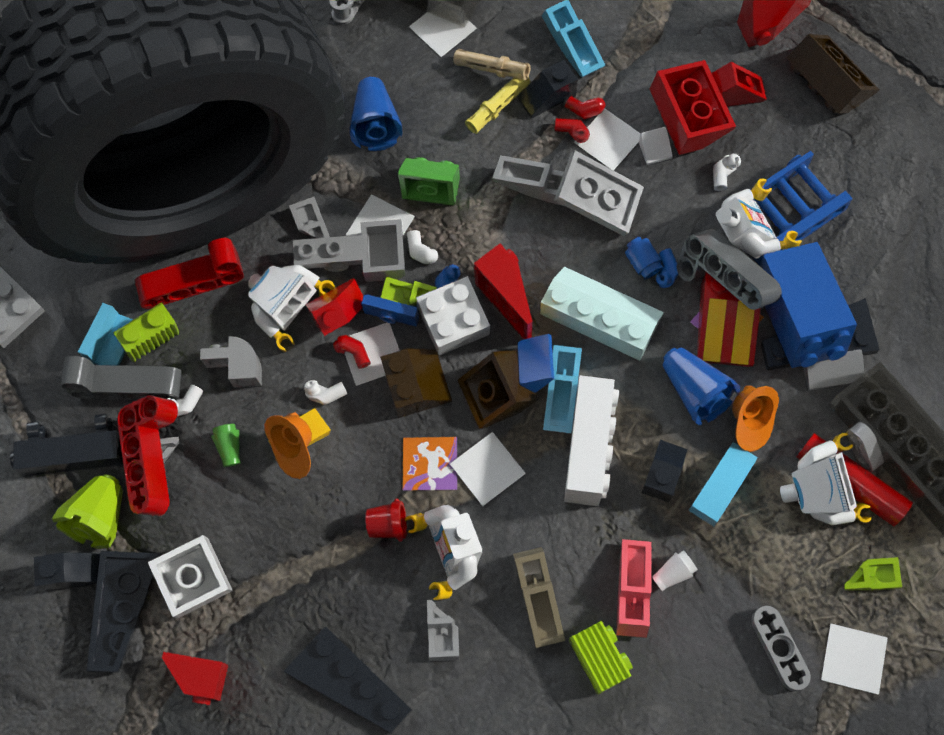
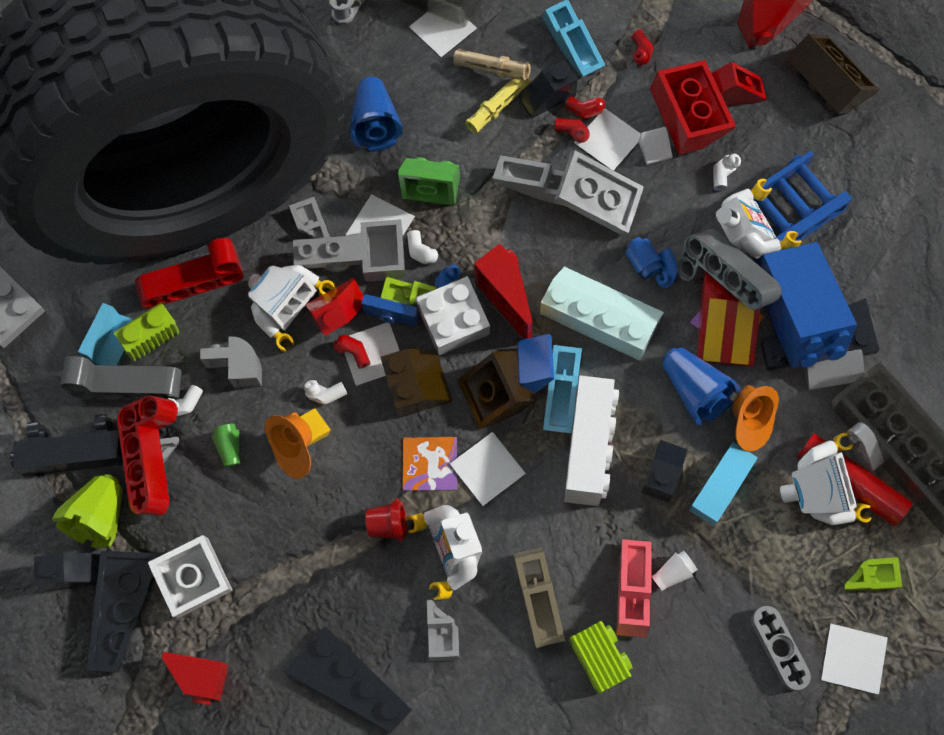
none -> red arm [631,29,654,66]

